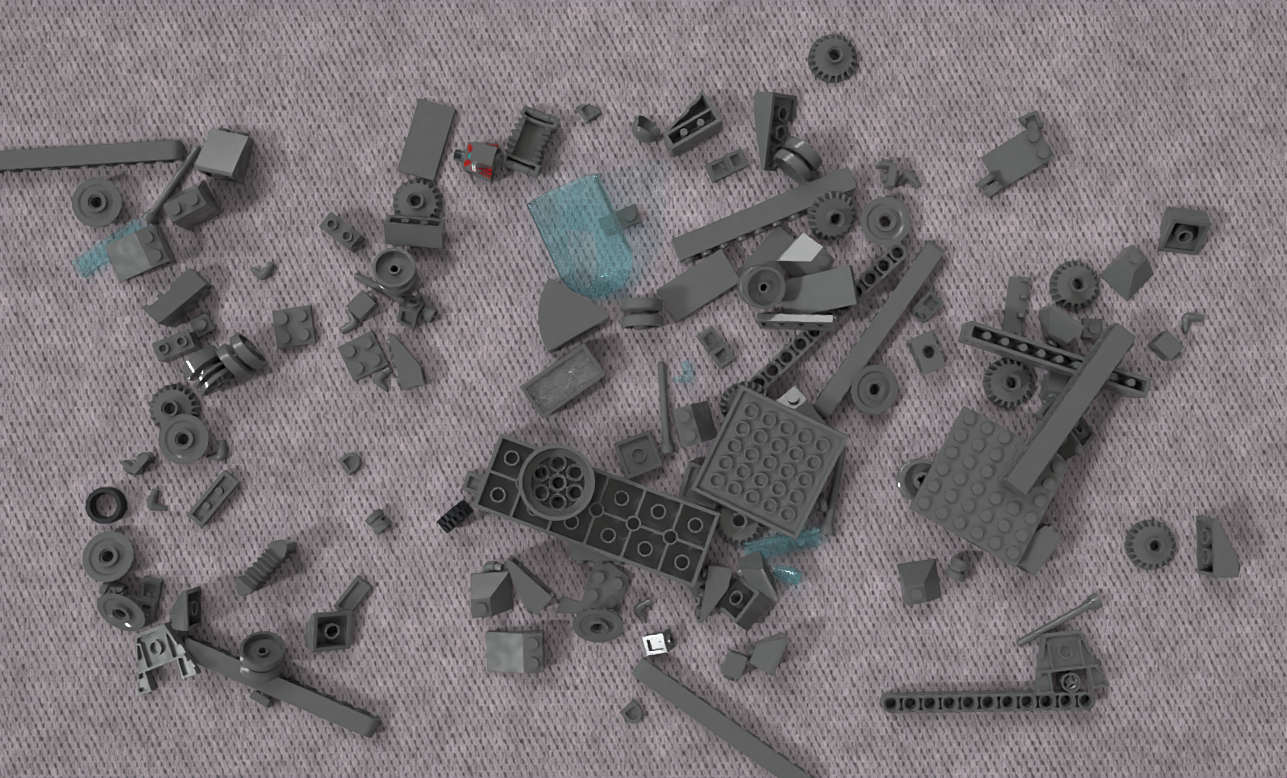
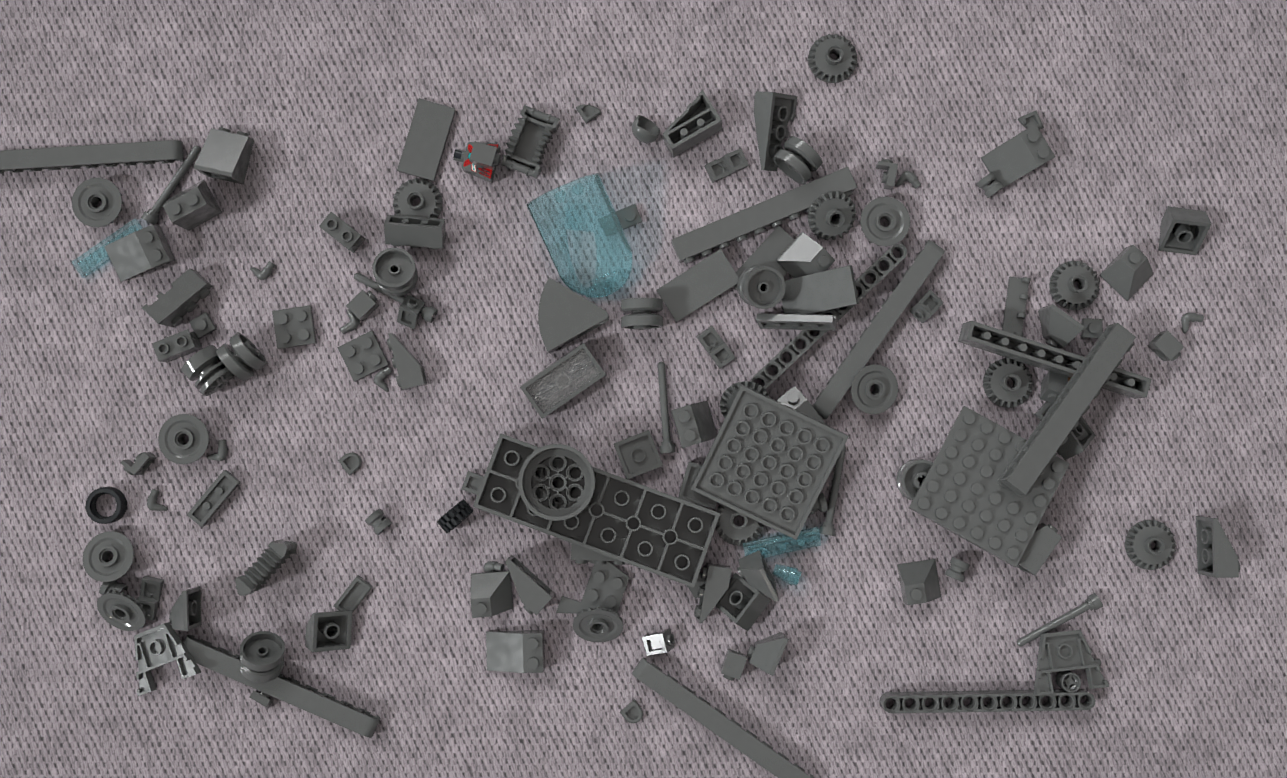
dark grey gear [148,384,200,429] -> none
dark grey animal [634,598,653,623] -> none
clear light blue animal [672,361,692,383] -> none
dark grey brick [906,331,947,376] -> none

